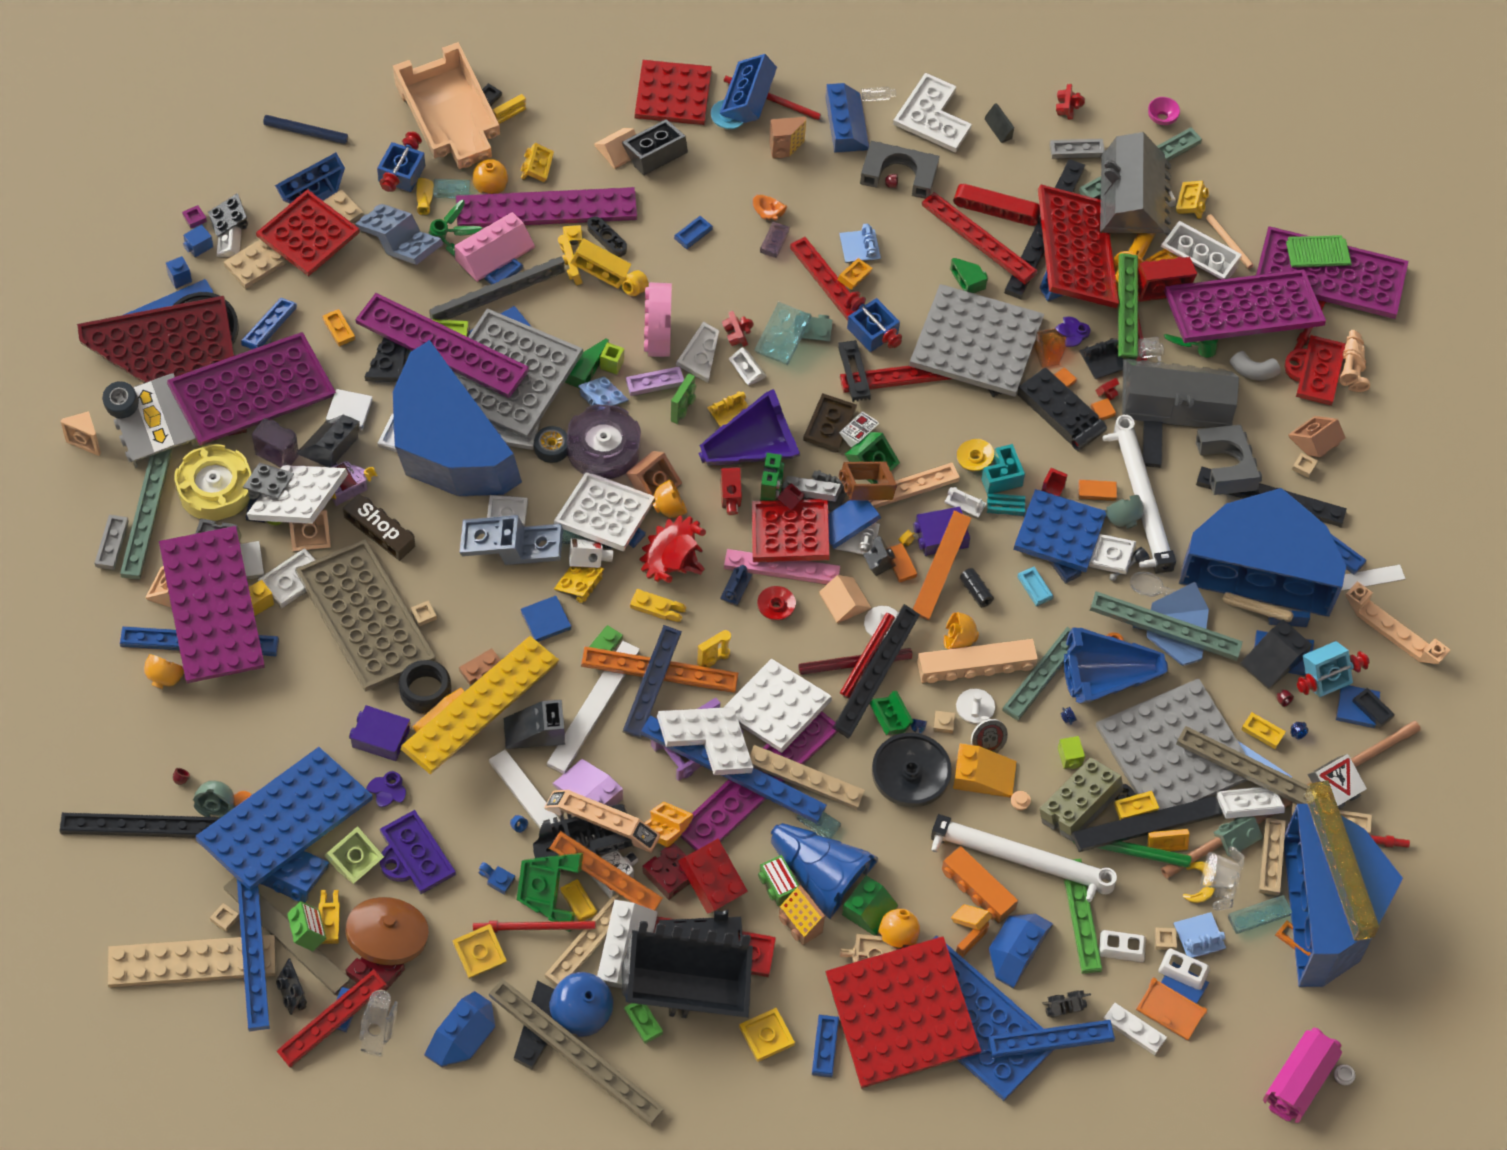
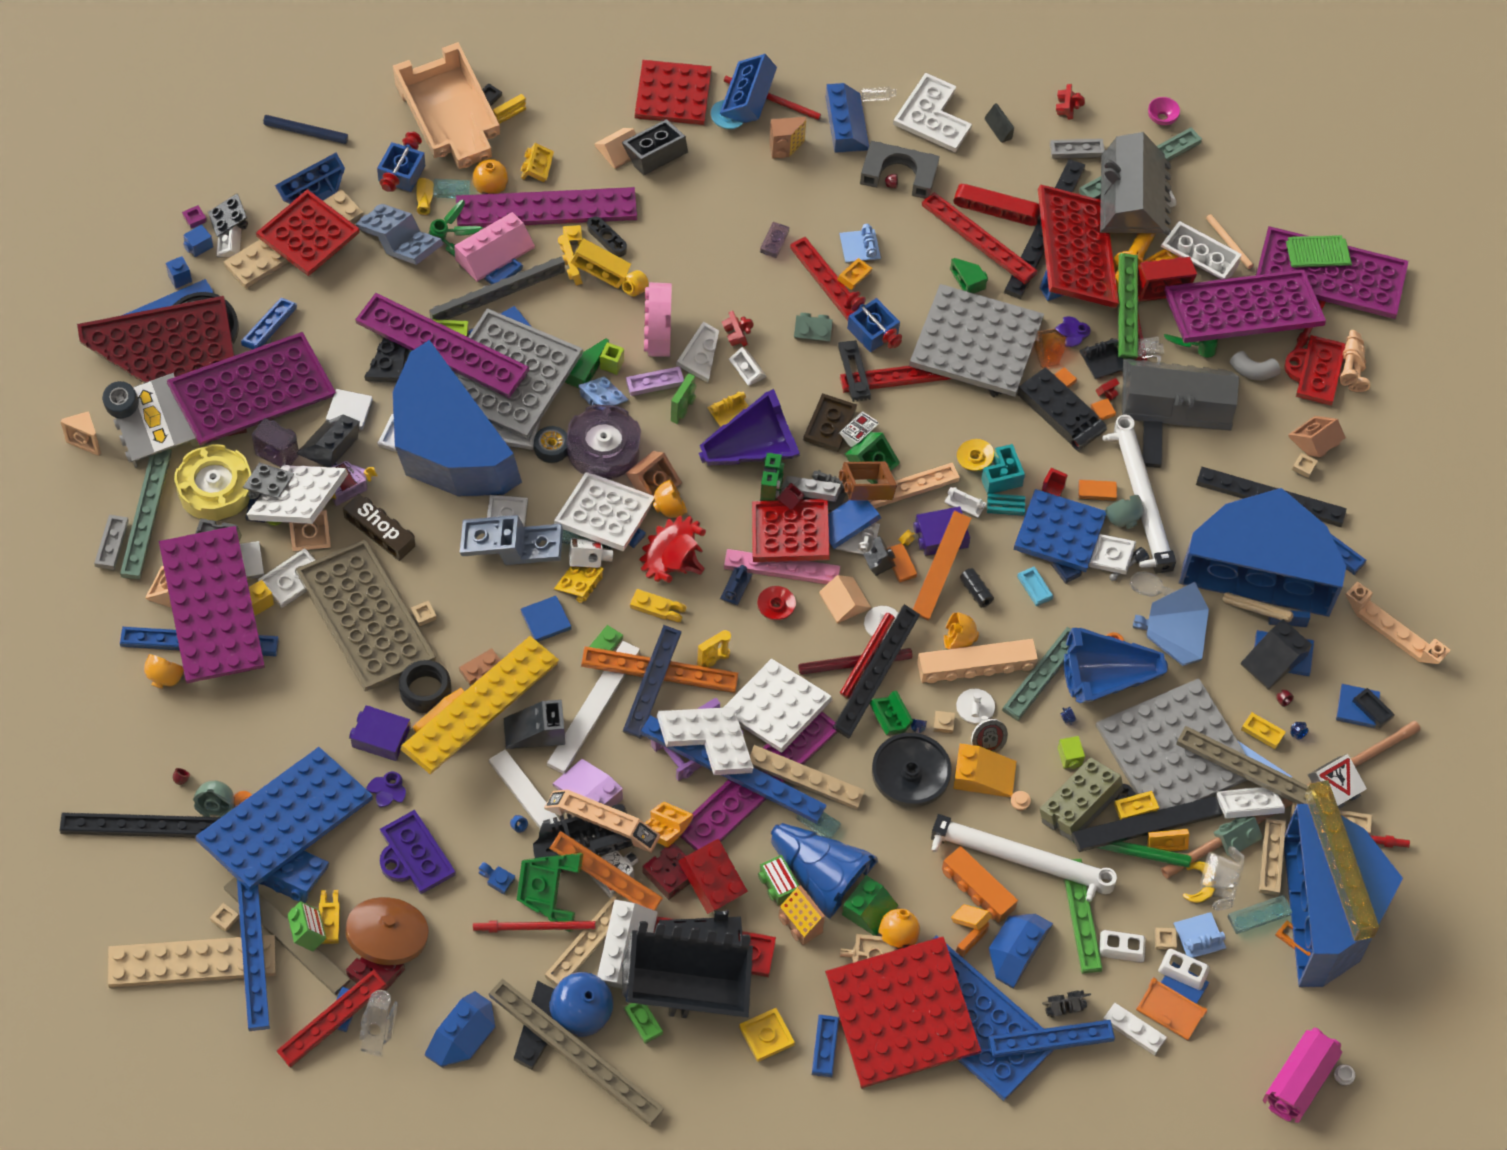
black hinge [276,958,307,1015] -> none
light orange plate [322,309,355,347] -> none
yellowish green slope [324,826,384,884] -> none
yellow plate [452,924,507,979] -> none
yellow tile [560,879,597,921] -> none
blue tile [674,216,713,249] -> none
red torso [720,467,742,515] -> none
orange hat [753,195,787,221] -> none
clear light blue plate [755,302,812,365] -> none
sand green plate [1089,591,1243,661] -> none
yellow bracket [1176,181,1209,219] -> none
dark grey arch [1196,425,1262,495] -> none
medium azure brick [1297,641,1370,697] -> none
white sticker [1342,565,1405,590] -> none

